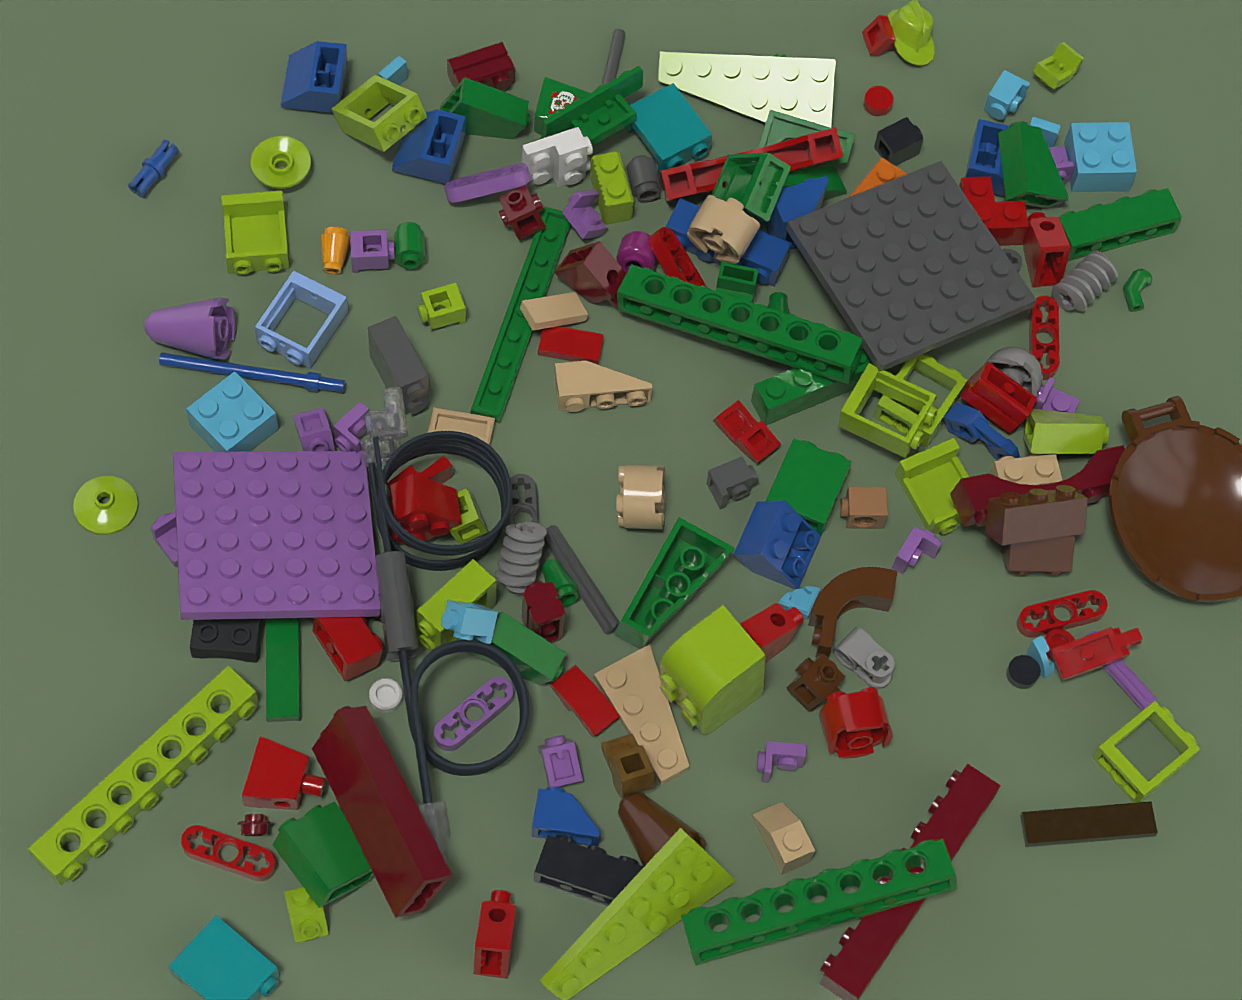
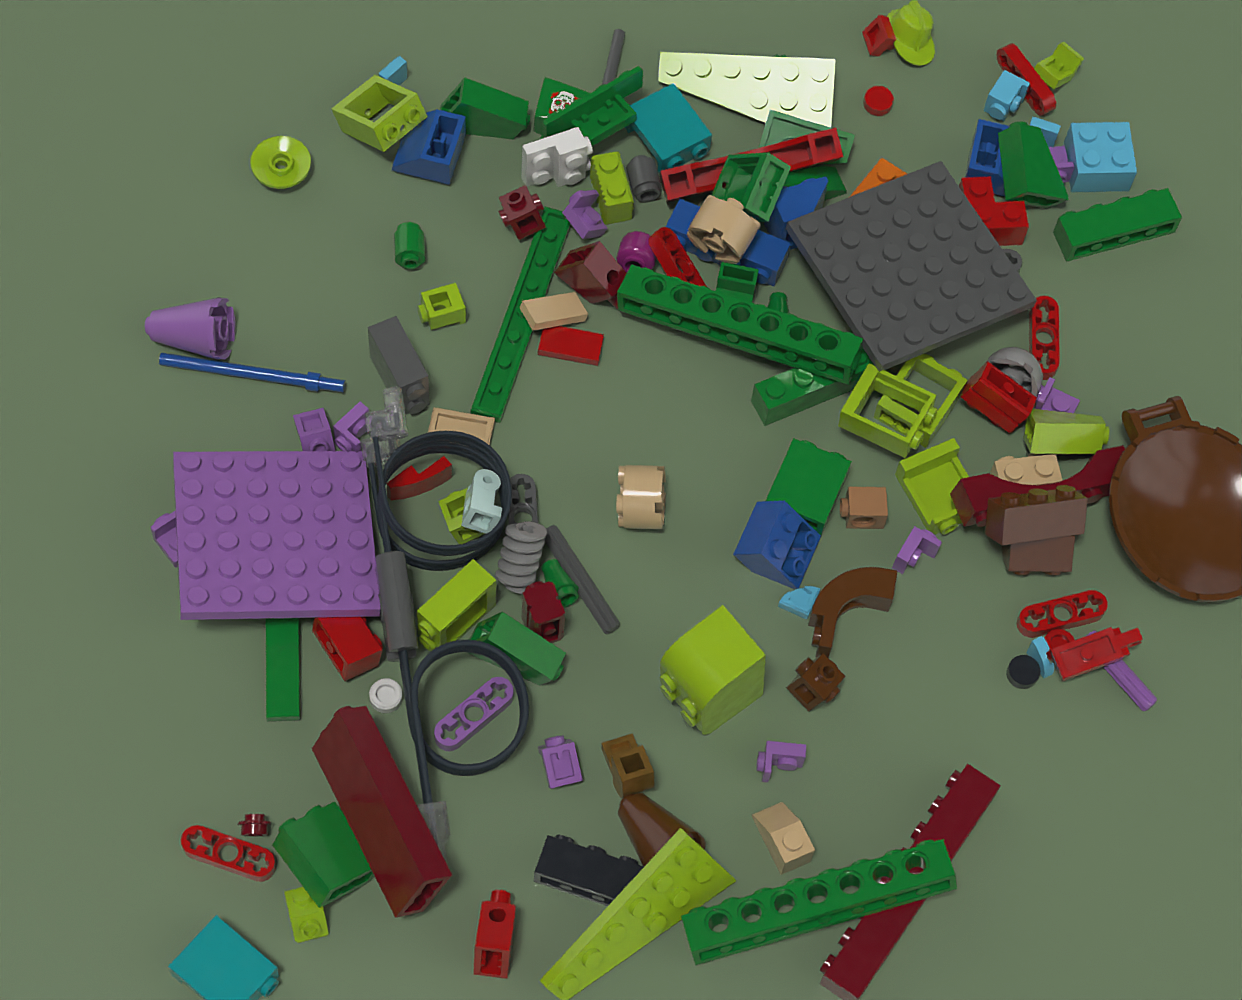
lime brick [28,665,258,886] -> none
lime dish [73,476,138,535] -> none
blue pin [128,140,179,197] -> none
medium azure brick [186,371,278,453] -> none
black brick [190,618,262,663] -> none
lime panel [221,190,289,275] -> none
red torso [242,736,326,810] -> none
light blue window [255,270,348,368] -> none
blue slope [281,41,348,113] -> none
light orange cone [320,227,351,274] -> none
medium lavender brick [350,230,395,273] -> none
red brick [389,473,462,548] -> none
medium azure brick [442,600,498,644] -> none
medium lavender beam [444,163,531,203] -> none
dark red brick [447,42,515,91] -> none
blue slope [531,787,600,846] -> none
red slope [549,665,620,736] -> none
tan slope [554,361,652,412] -> none
tan wing [593,644,690,786] -> none
green wedge [614,517,735,649] -> none
dark grey brick [706,456,758,509] -> none
red slope [713,400,781,464] -> none
red torso [740,603,804,663] -> none
red brick [819,687,893,758] -> none
light grey piece [833,627,895,689] -> none
black brick [874,117,924,166] -> none
blue piece [944,402,1020,460] -> none
dark brown tile [1020,801,1158,847] -> none
red torso [1023,212,1071,288] -> none
light grey piece [1052,250,1118,312] -> none
lime window [1092,701,1200,803] -> none
green arm [1123,268,1152,312] -> none
none -> light aqua leg [461,469,502,534]
none -> red beam [996,43,1056,116]

